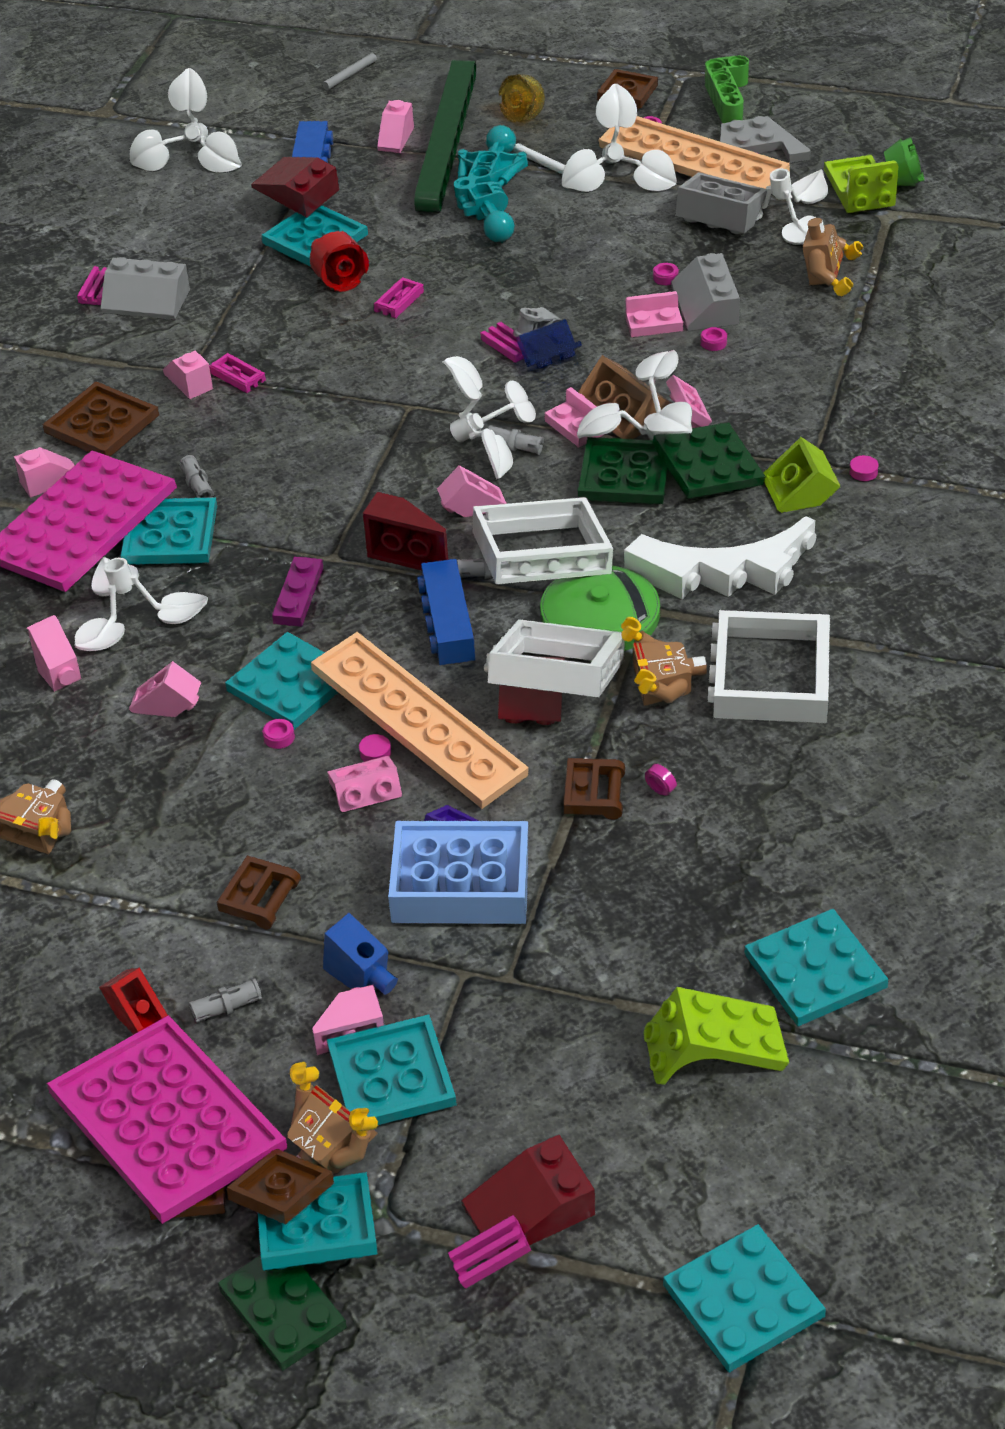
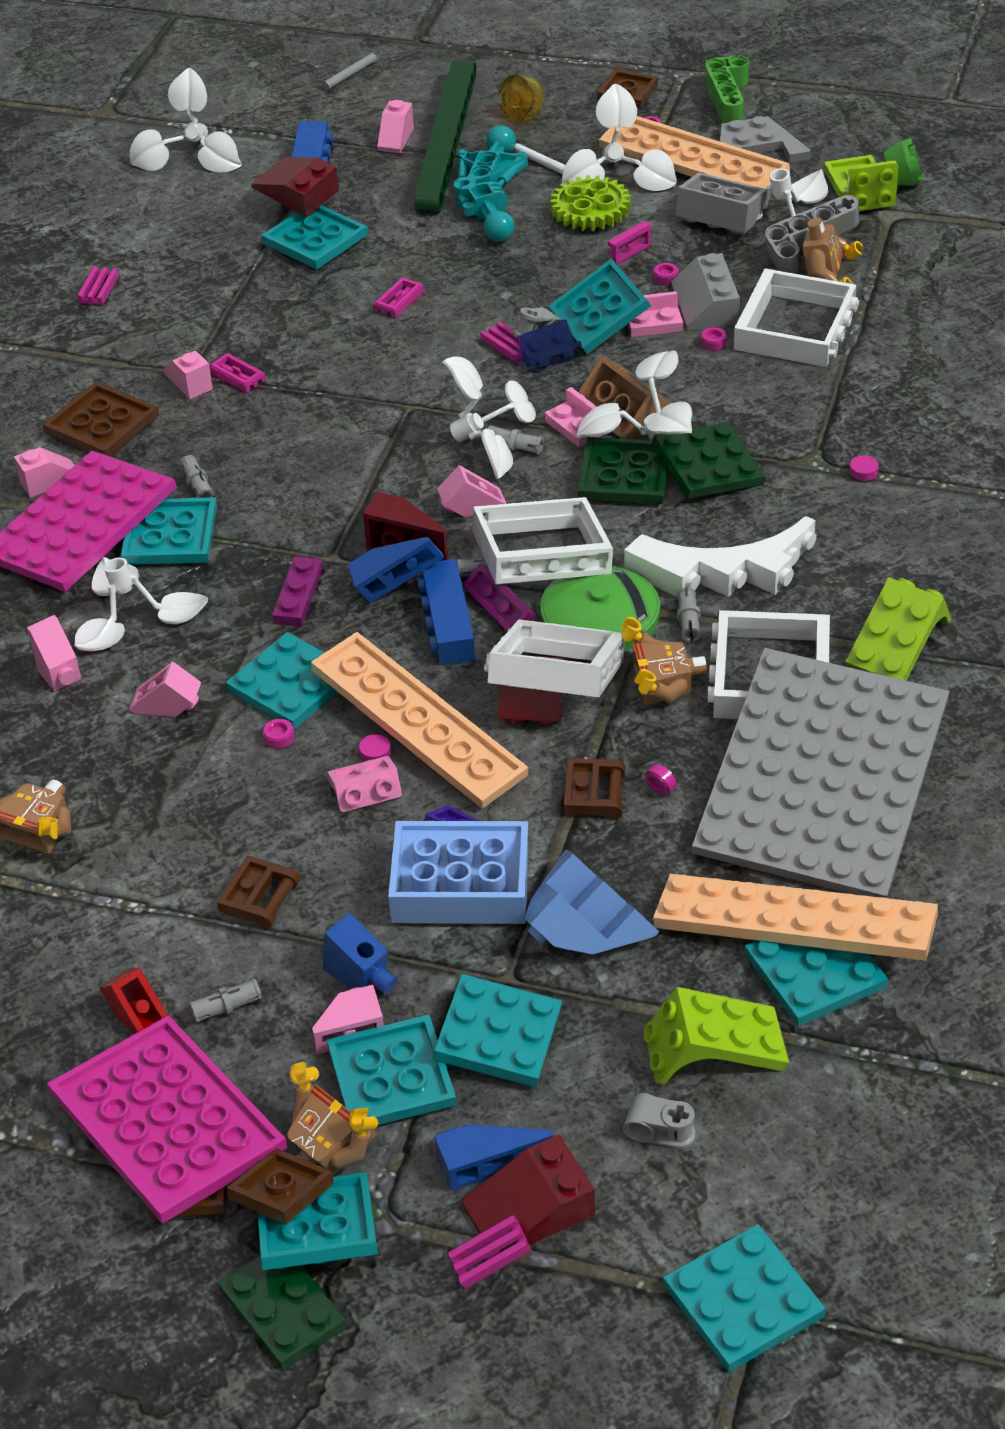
light grey slope [101,257,190,320] -> none
red brick [310,231,369,292] -> none
bright pink bracket [666,375,712,428] -> none
lime slope [763,437,841,513] -> none
none -> blue slope [348,537,444,603]
none -> teal plate [433,974,562,1088]
none -> blue slope [434,1124,554,1191]
none -> magenta plate [462,563,536,632]
none -> medium blue brick [524,849,659,954]
none -> teal plate [549,258,651,354]
none -> lime gear [550,175,631,231]
none -> dark pink tile [608,221,651,264]
none -> light grey piece [623,1093,696,1150]
none -> light nougat plate [653,874,938,961]
none -> light grey pin [677,587,701,642]
none -> light grey plate [692,648,949,898]
none -> white window [734,269,859,367]
none -> light grey beam [765,195,859,274]
none -> lime bracket [845,577,951,681]

